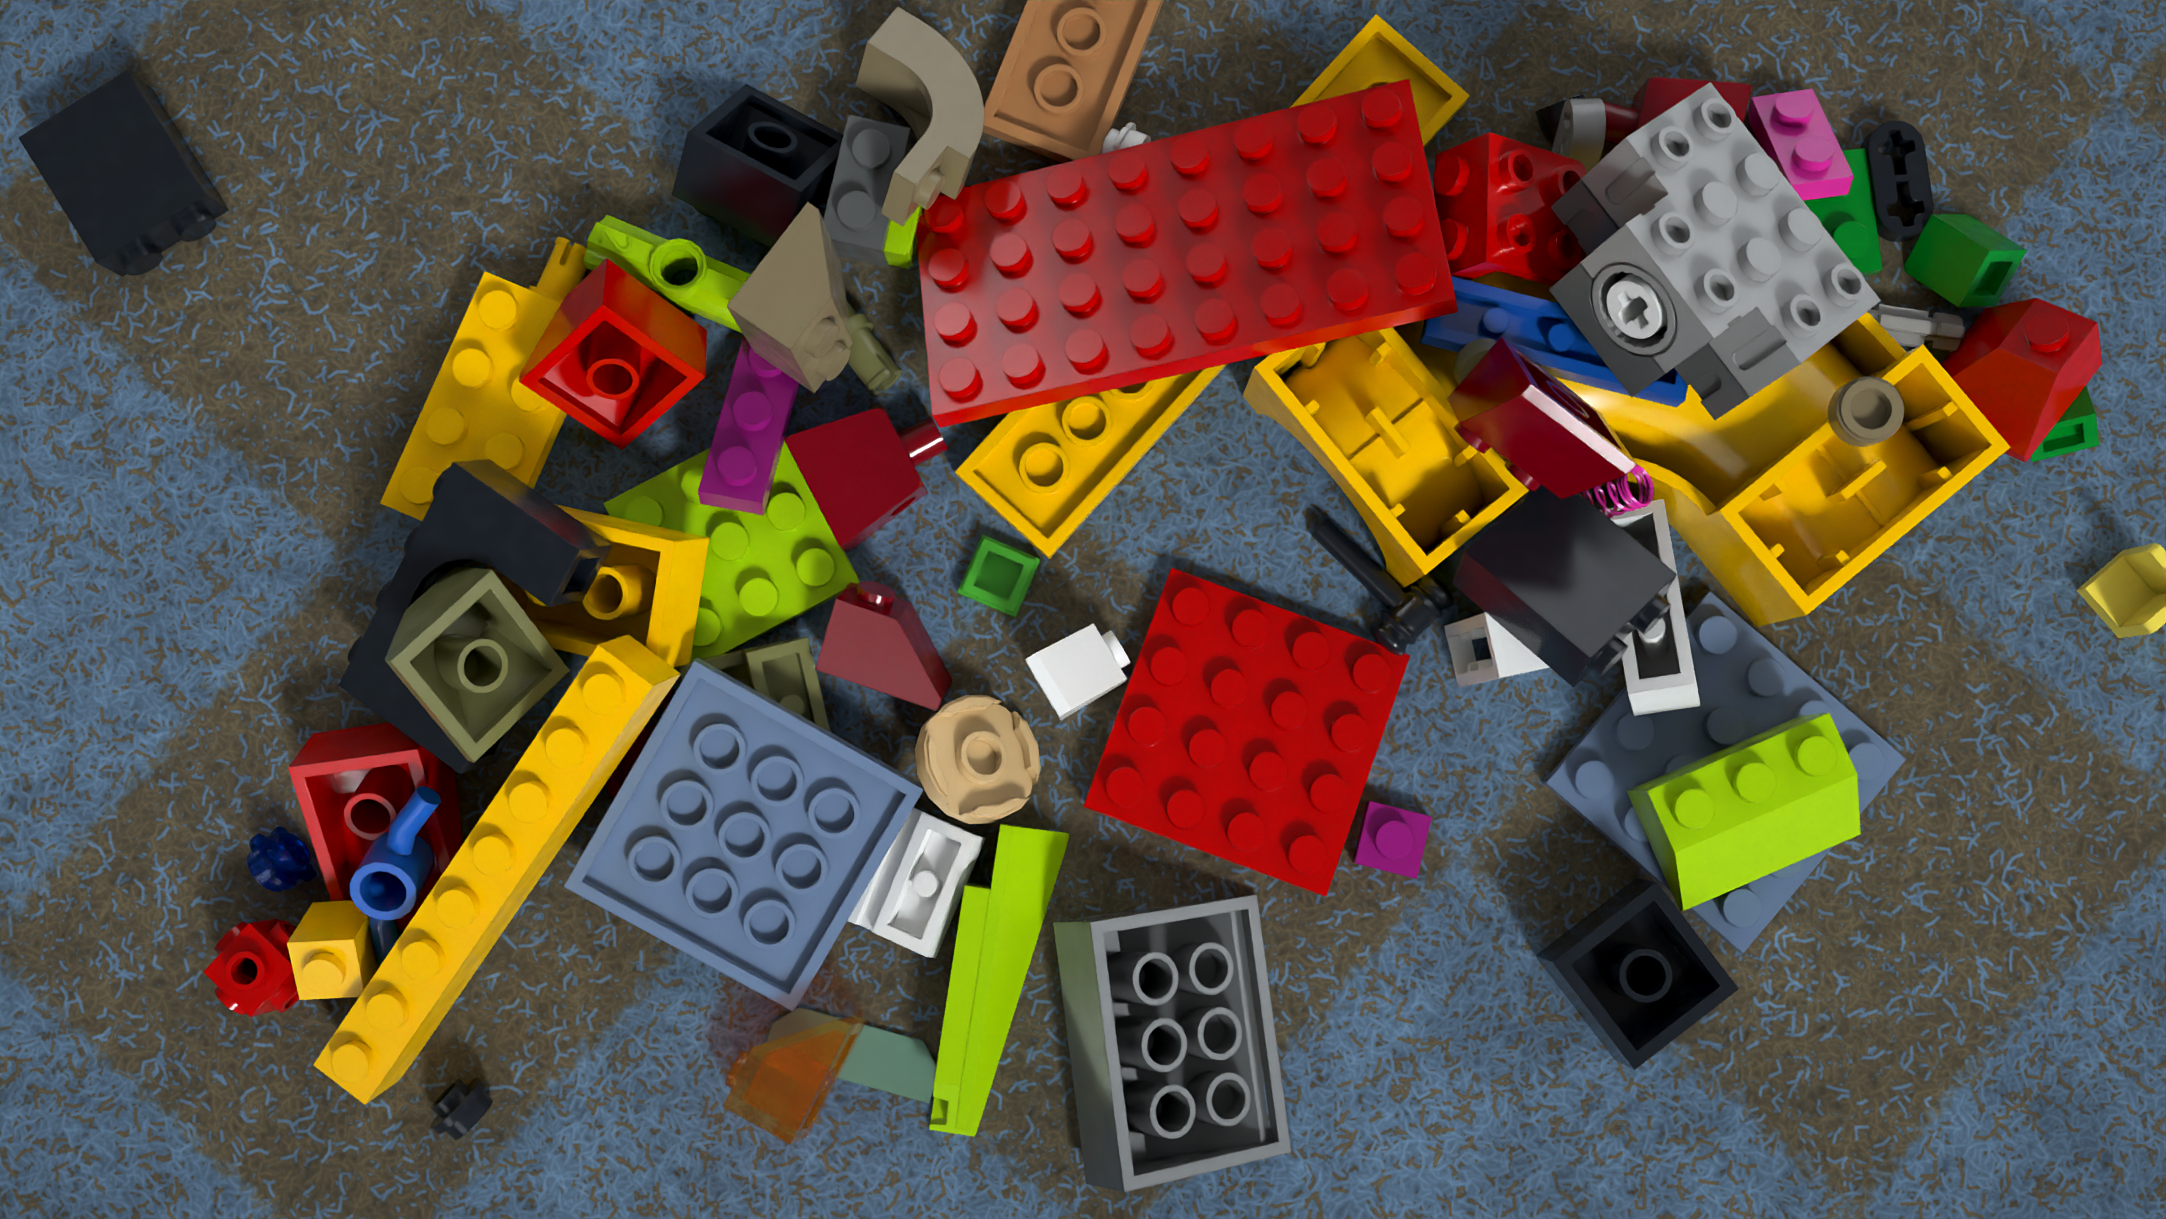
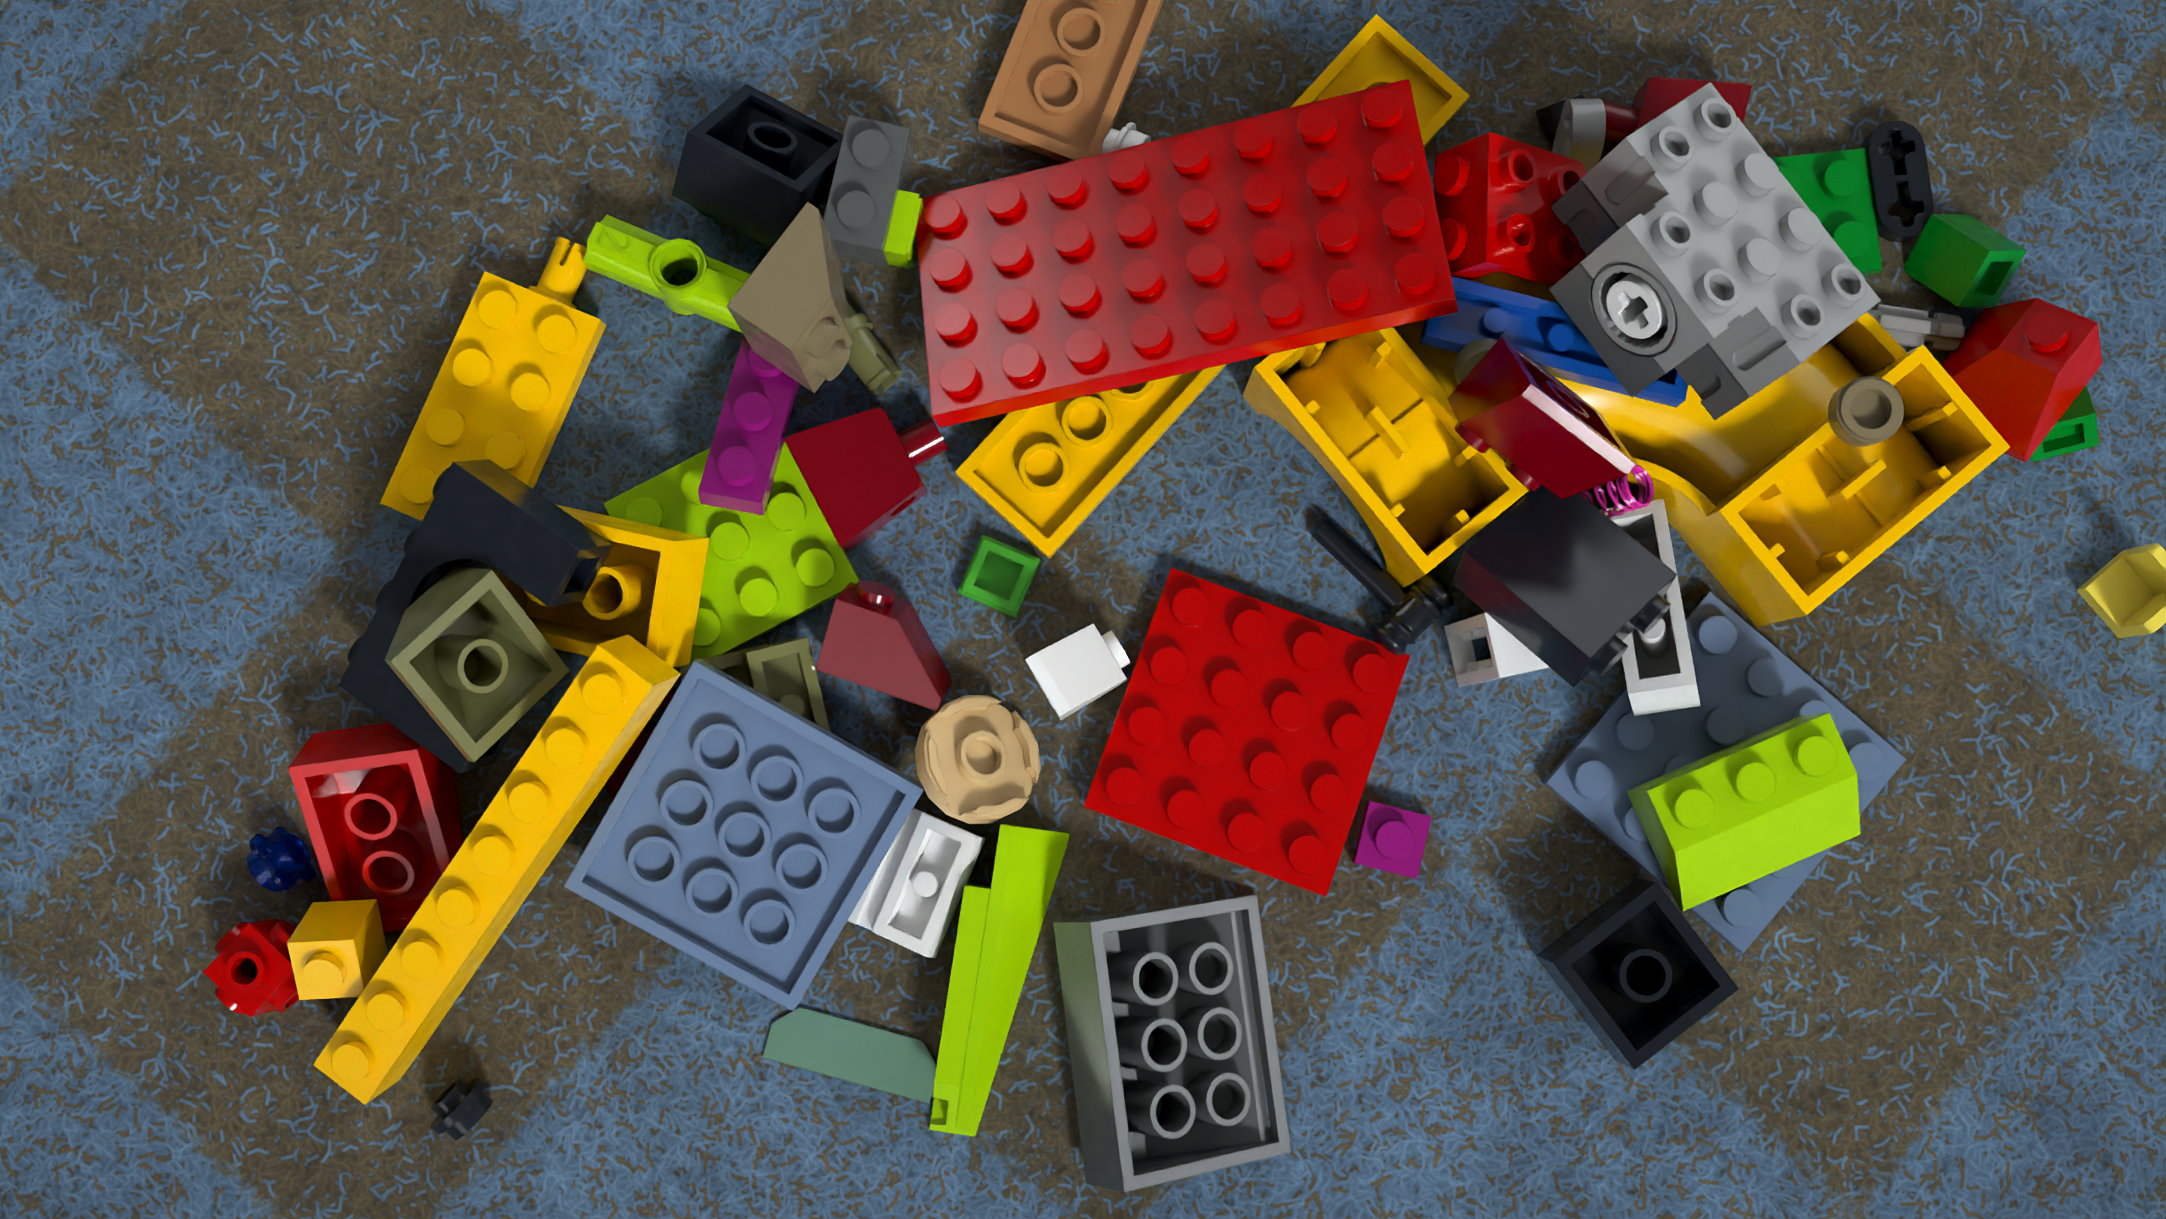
black brick [18,70,229,277] -> none
blue piece [350,786,441,966] -> none
red slope [519,258,707,450] -> none
clear orange slope [722,1015,866,1145] -> none
dark tan arch [855,7,984,226] -> none
dark pink plate [1748,89,1854,201] -> none

